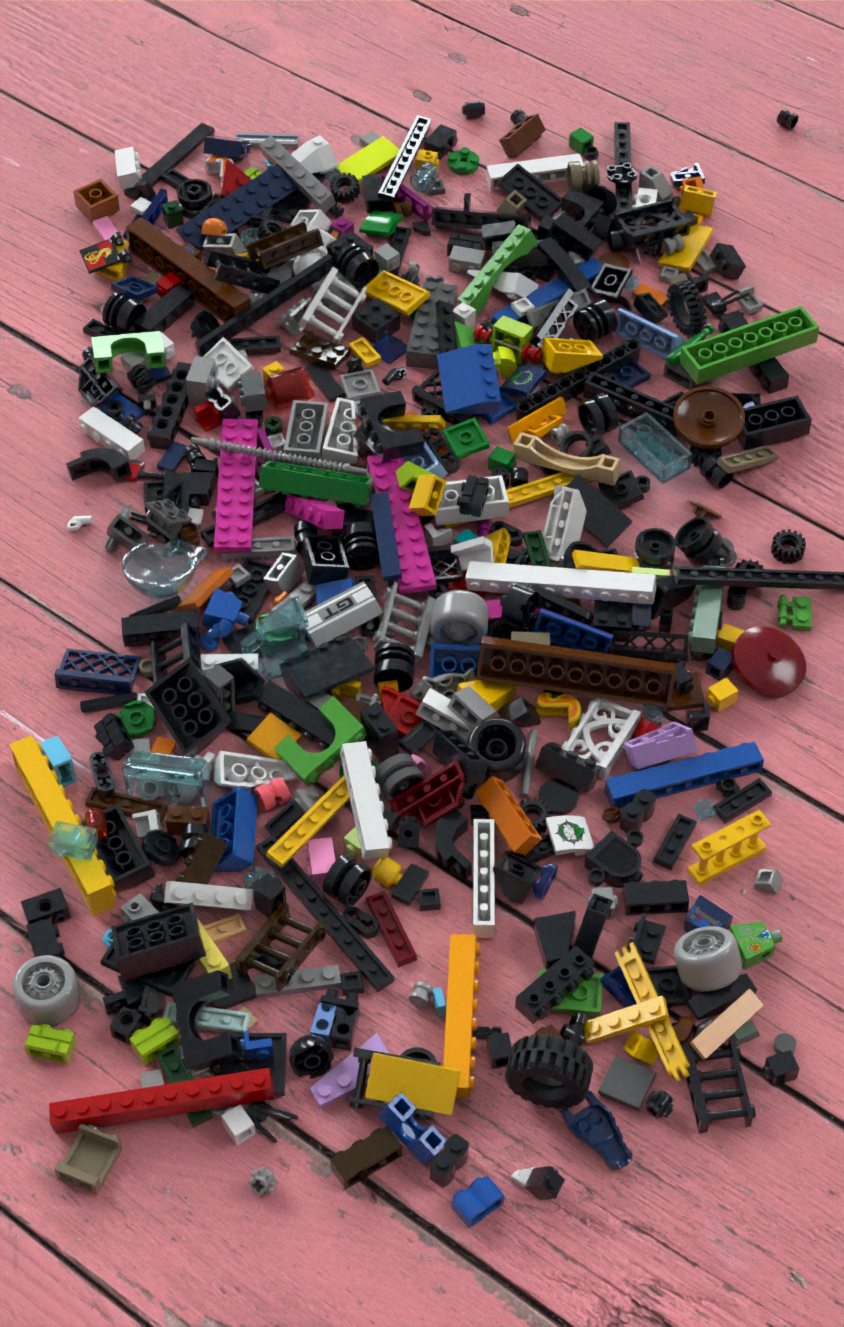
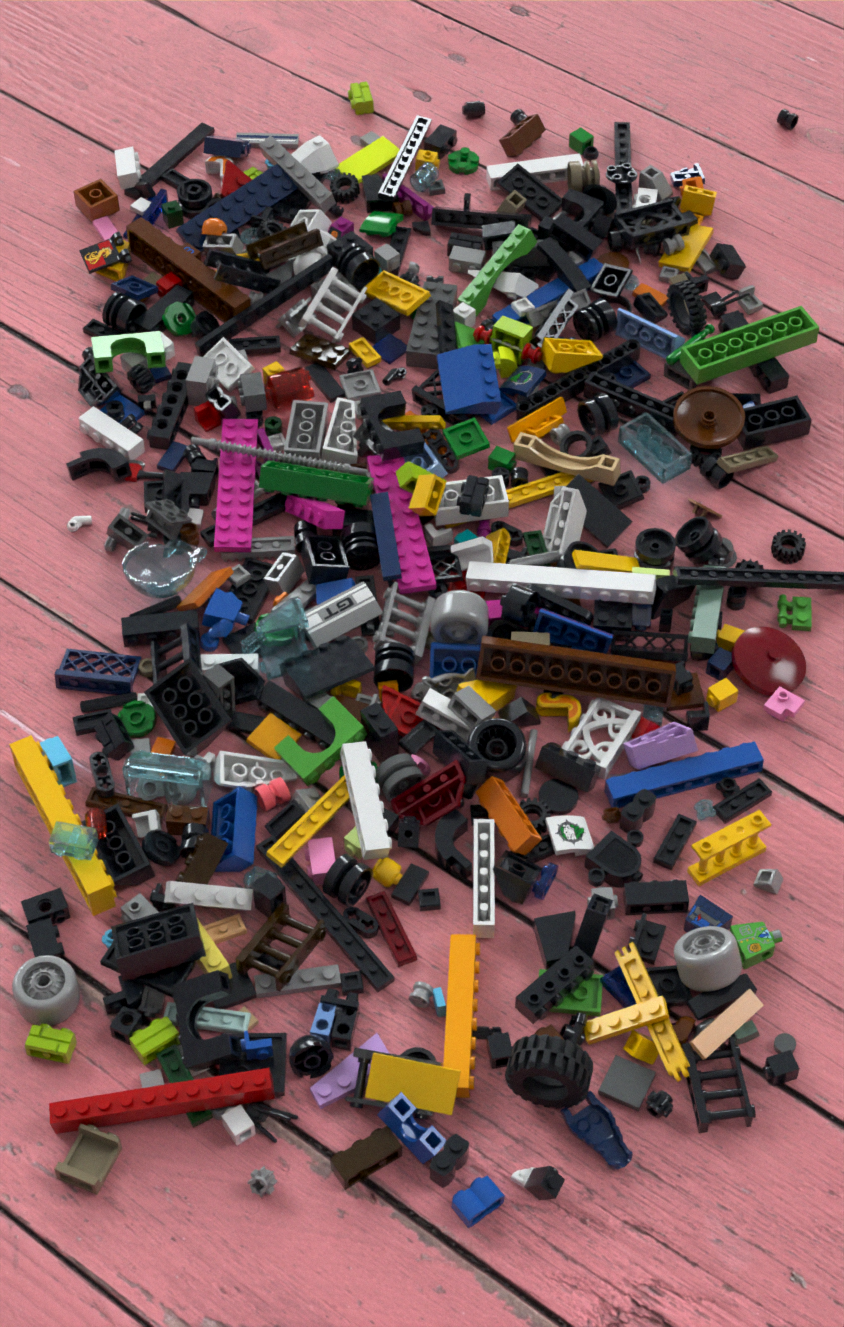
none -> black tile [72,709,112,736]
none -> green plate [162,302,196,337]
none -> lime brick [348,82,374,115]
none -> light grey axle [509,551,561,566]
none -> bright pink brick [763,686,805,722]

